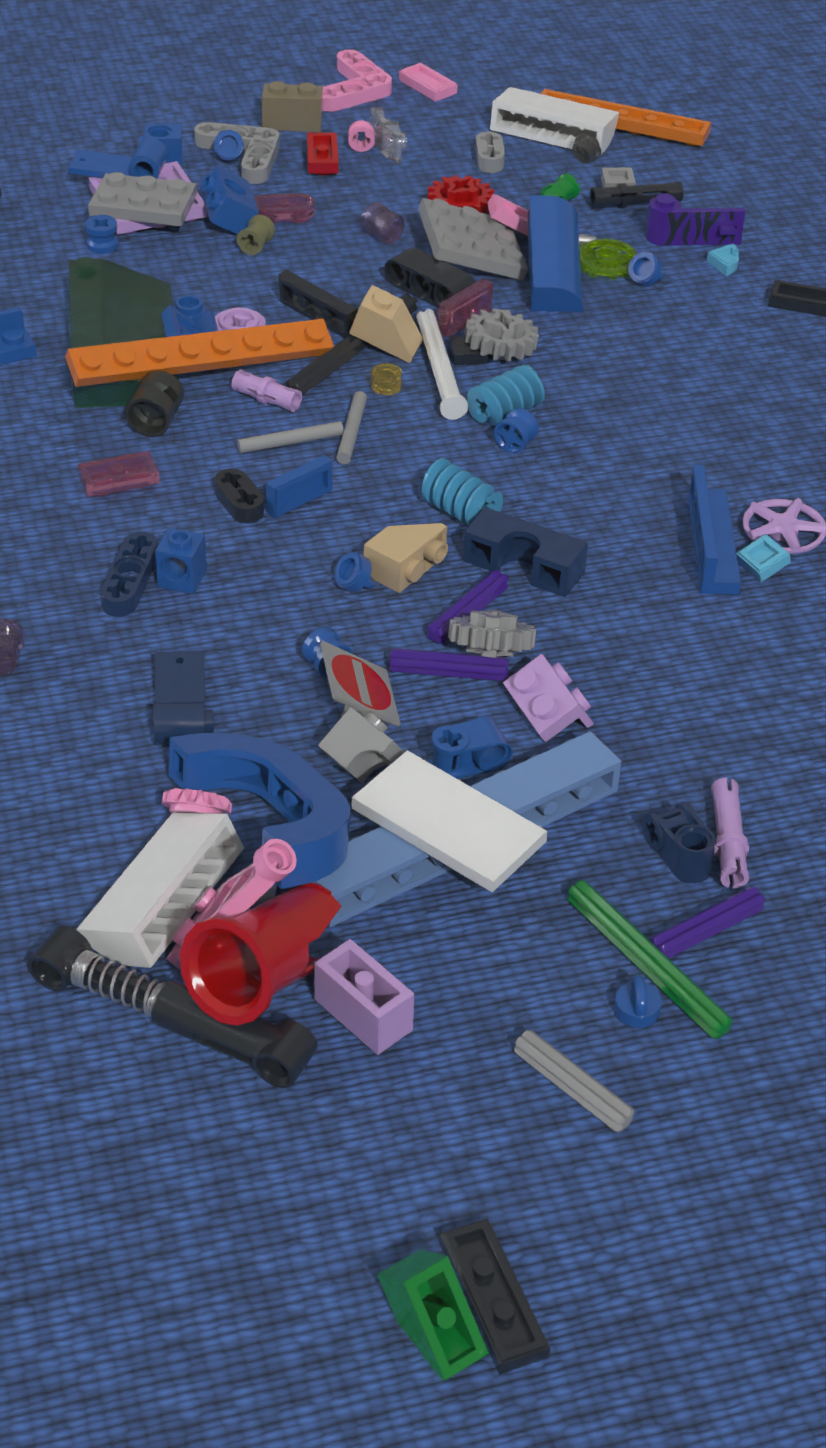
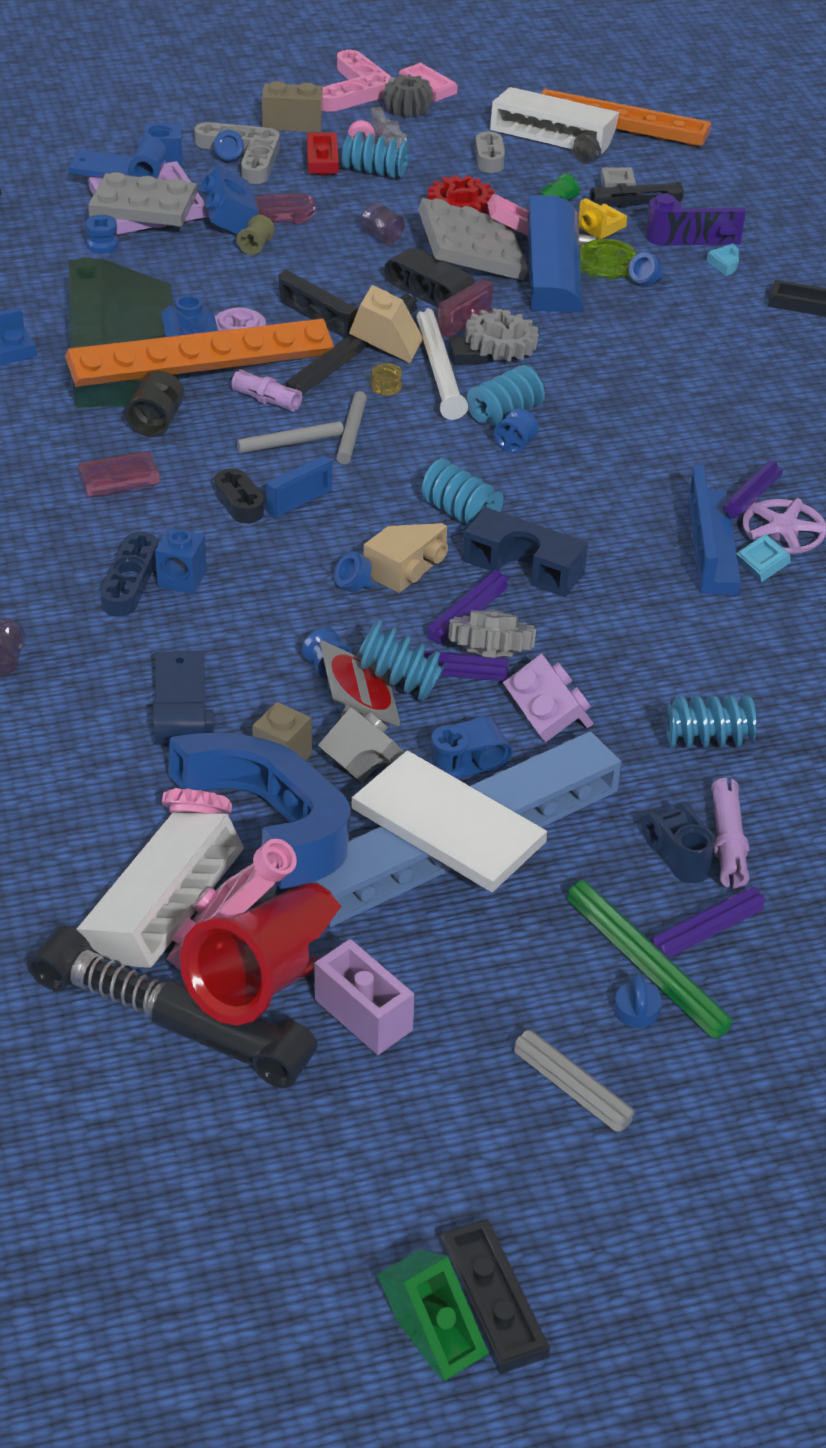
none -> dark tan brick [252,702,312,761]
none -> dark azure piece [342,131,409,178]
none -> dark azure piece [356,619,448,702]
none -> dark grey gear [383,74,433,118]
none -> yellow bracket [578,198,627,240]
none -> dark azure piece [666,695,756,748]
none -> dark purple axle [723,460,783,519]

